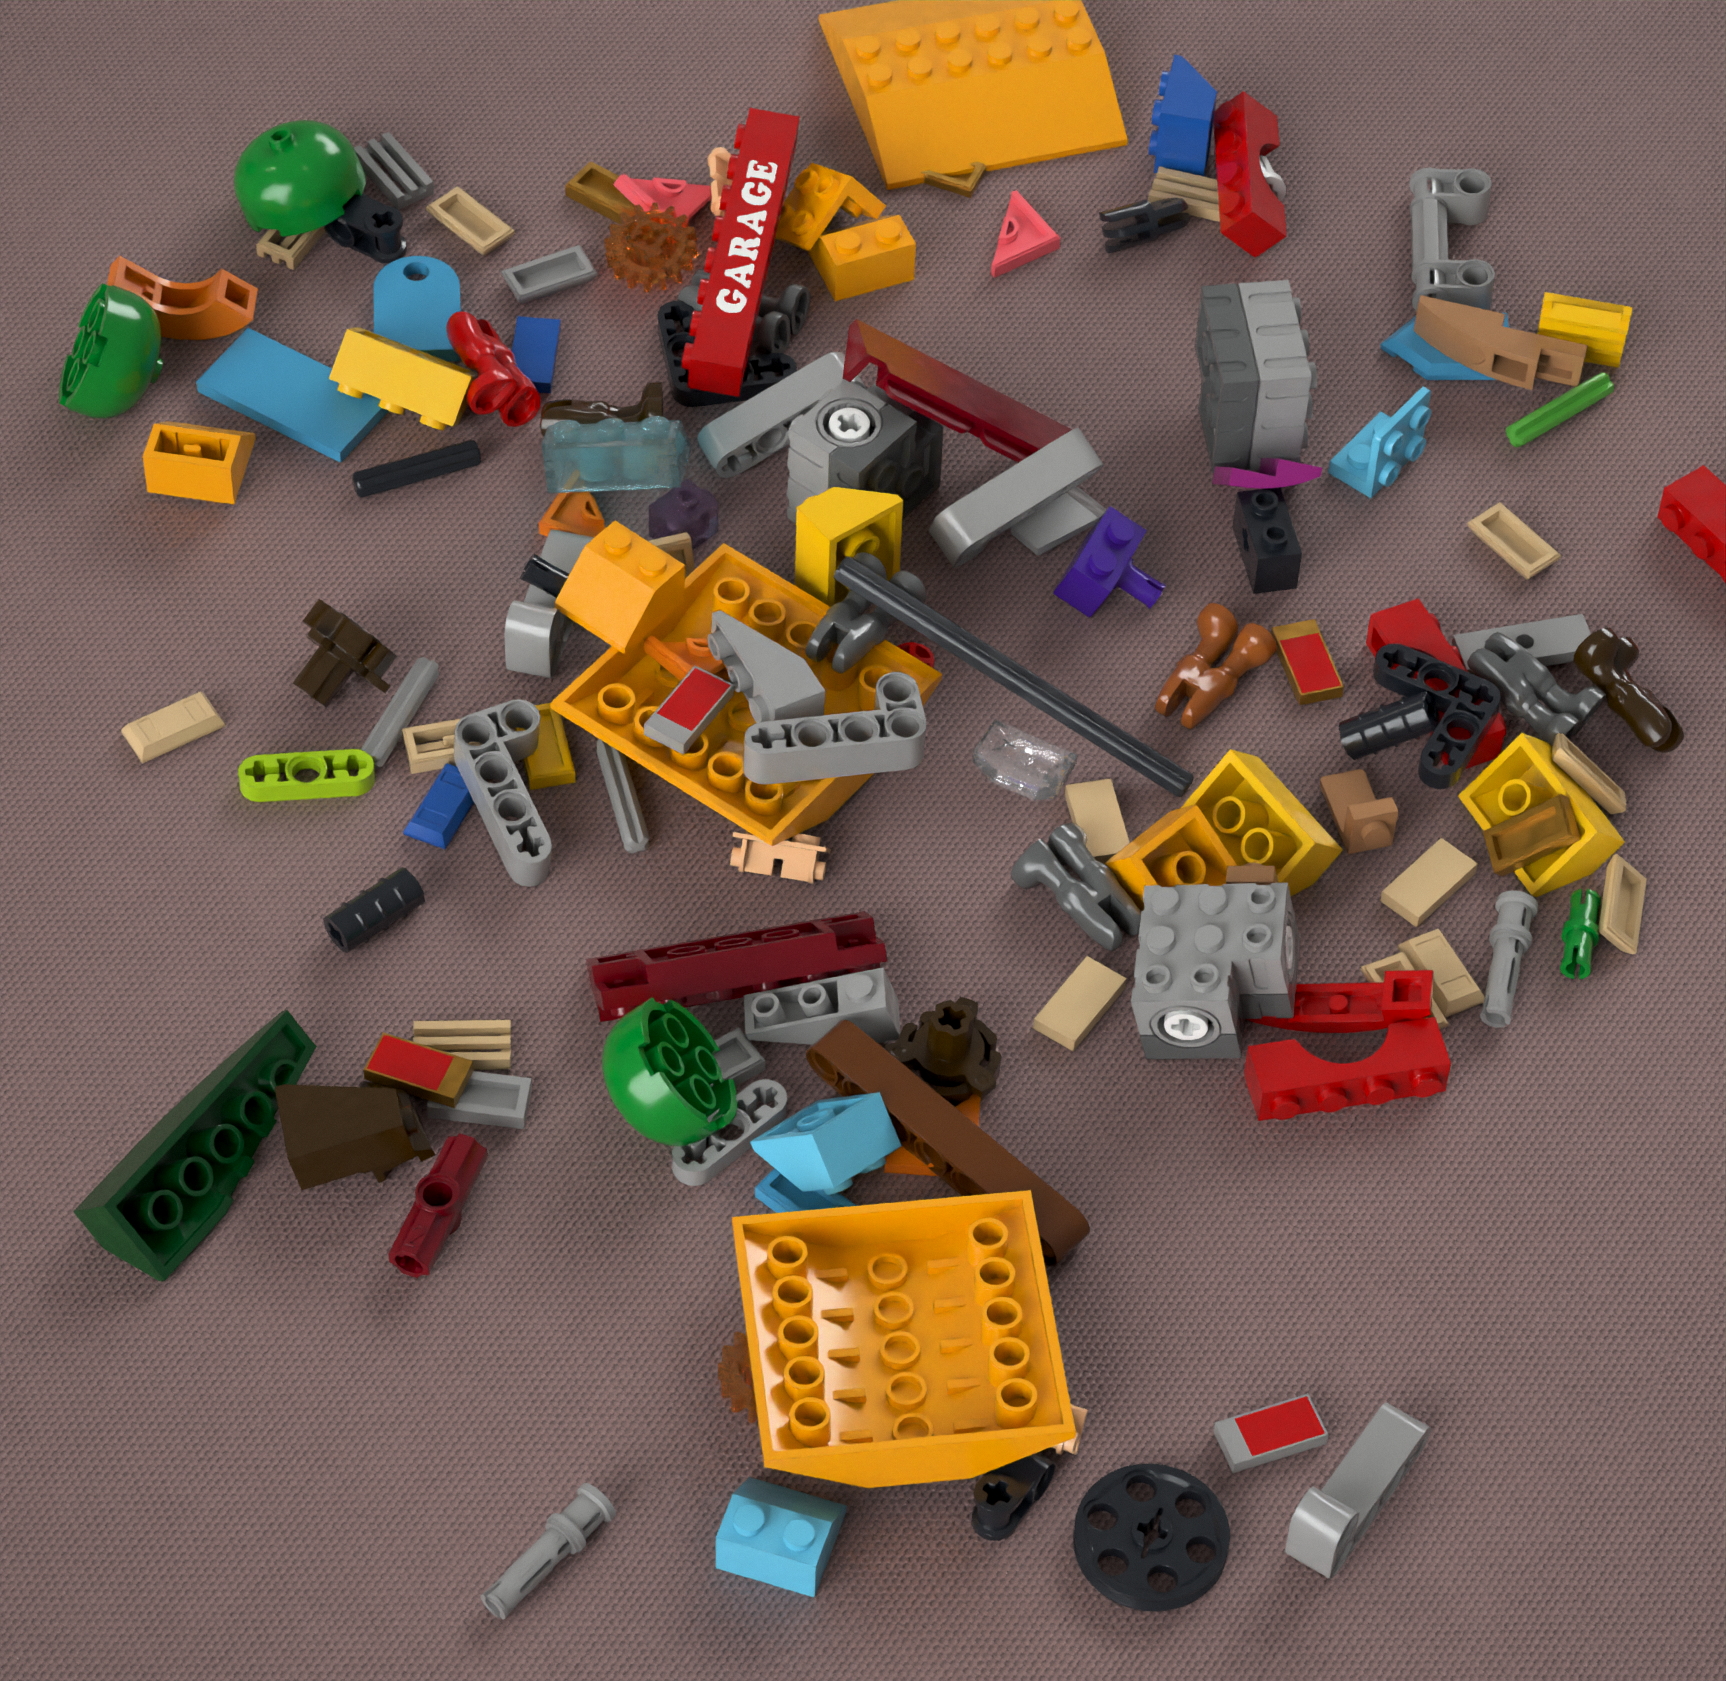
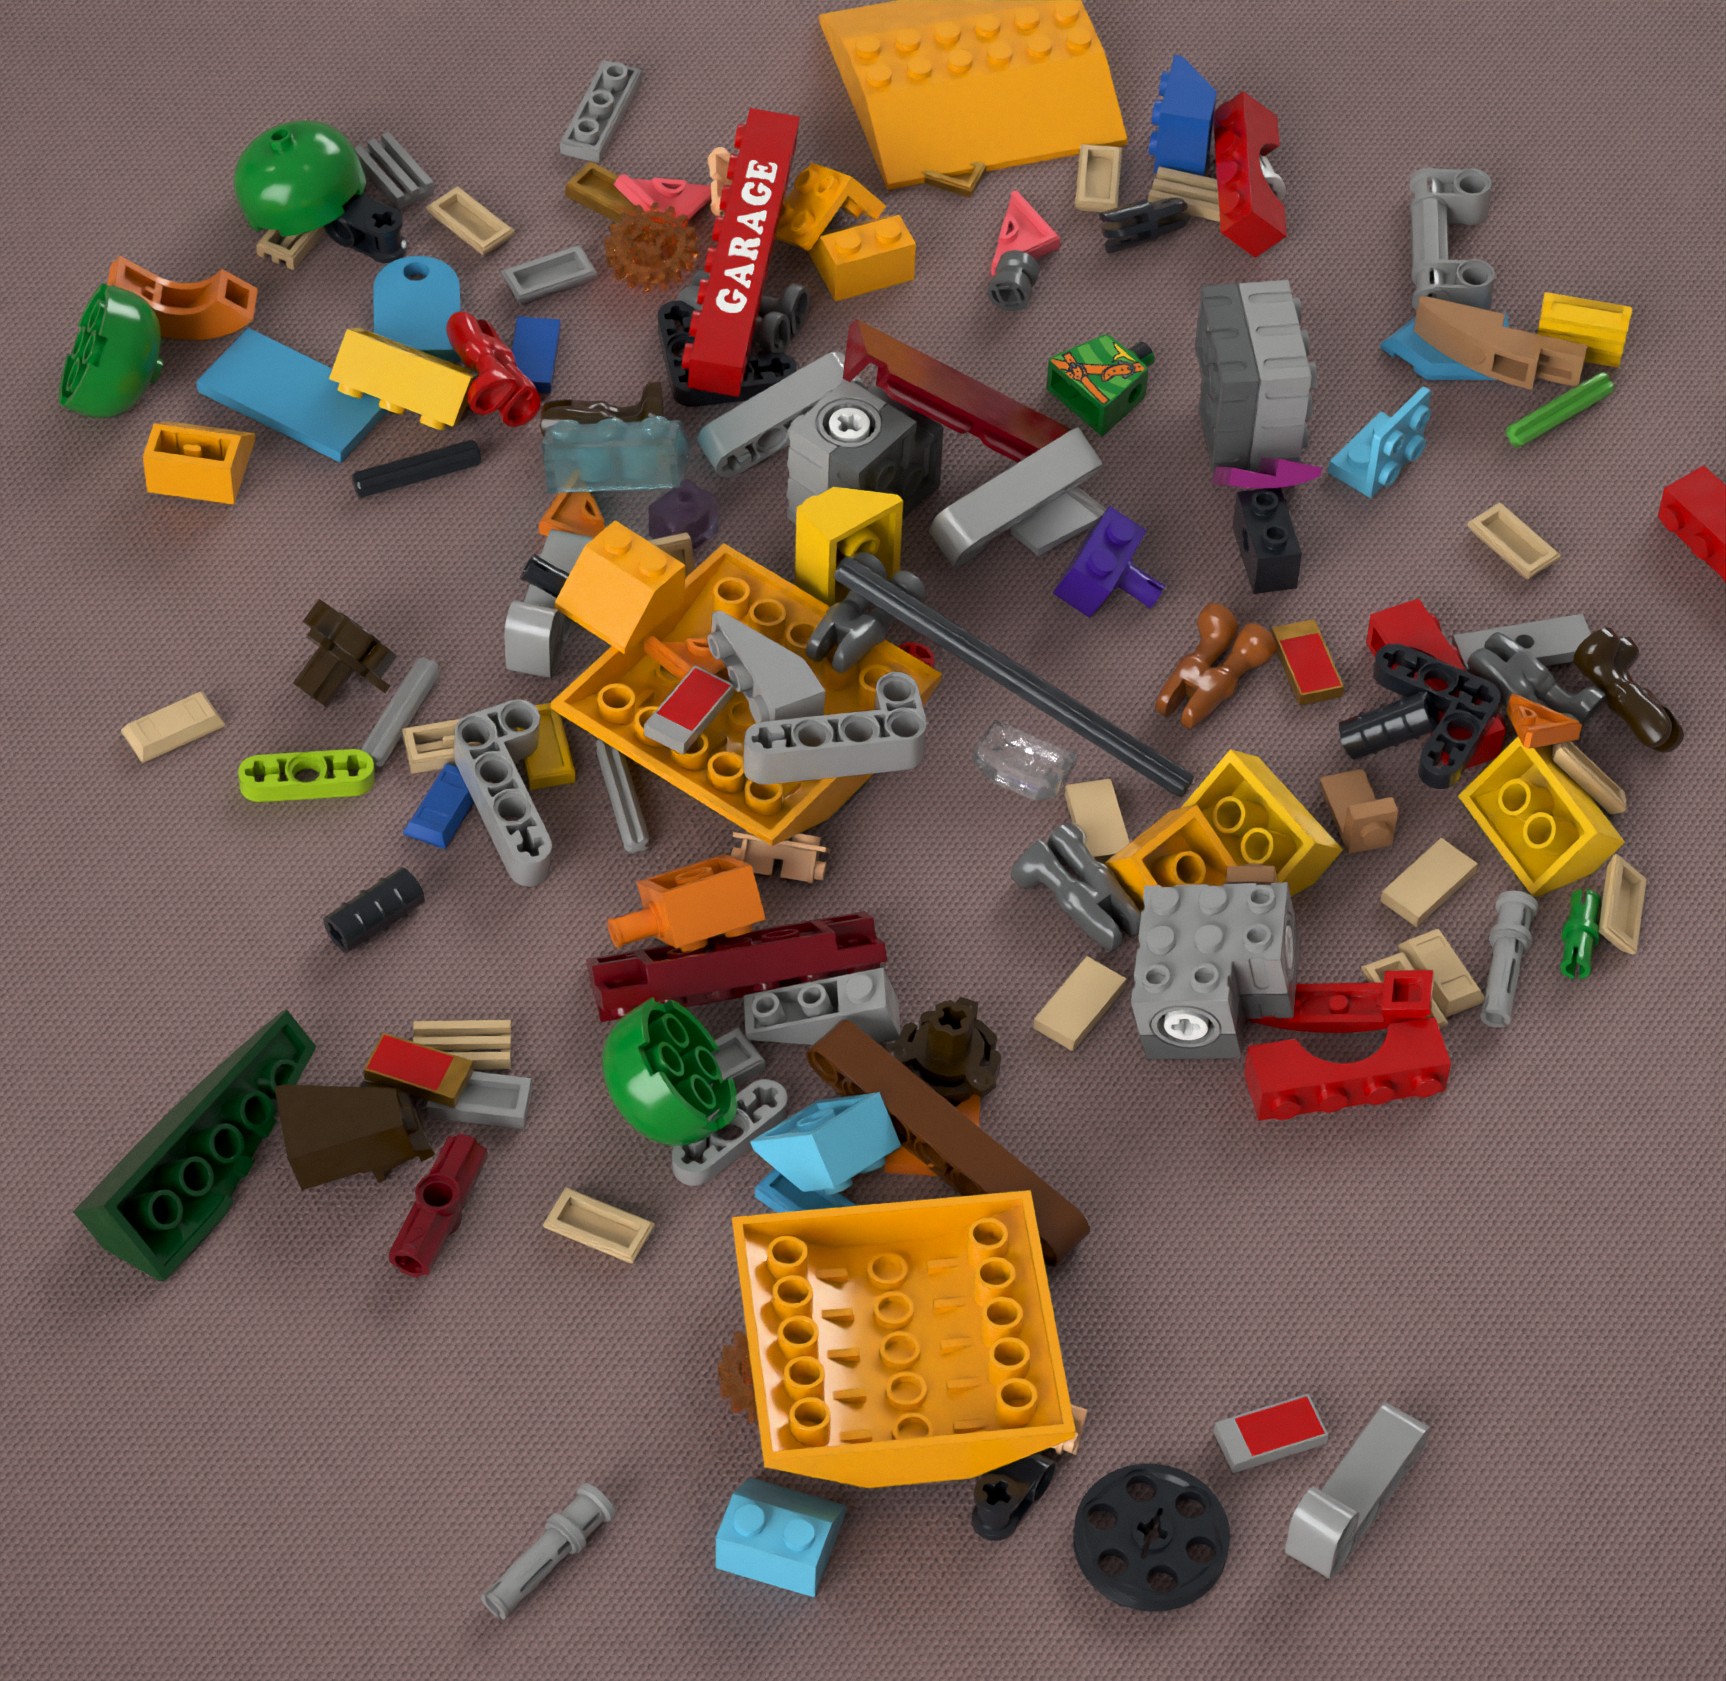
pearl gold tile [1483,794,1581,877] -> none
none -> tan tile [543,1187,655,1264]
none -> light grey tile [560,60,642,164]
none -> orange brick [607,854,766,952]
none -> dark grey wheel [988,250,1040,311]
none -> green torso [1046,335,1155,437]
none -> tan tile [1075,144,1122,212]
none -> orange tile [1506,694,1582,749]

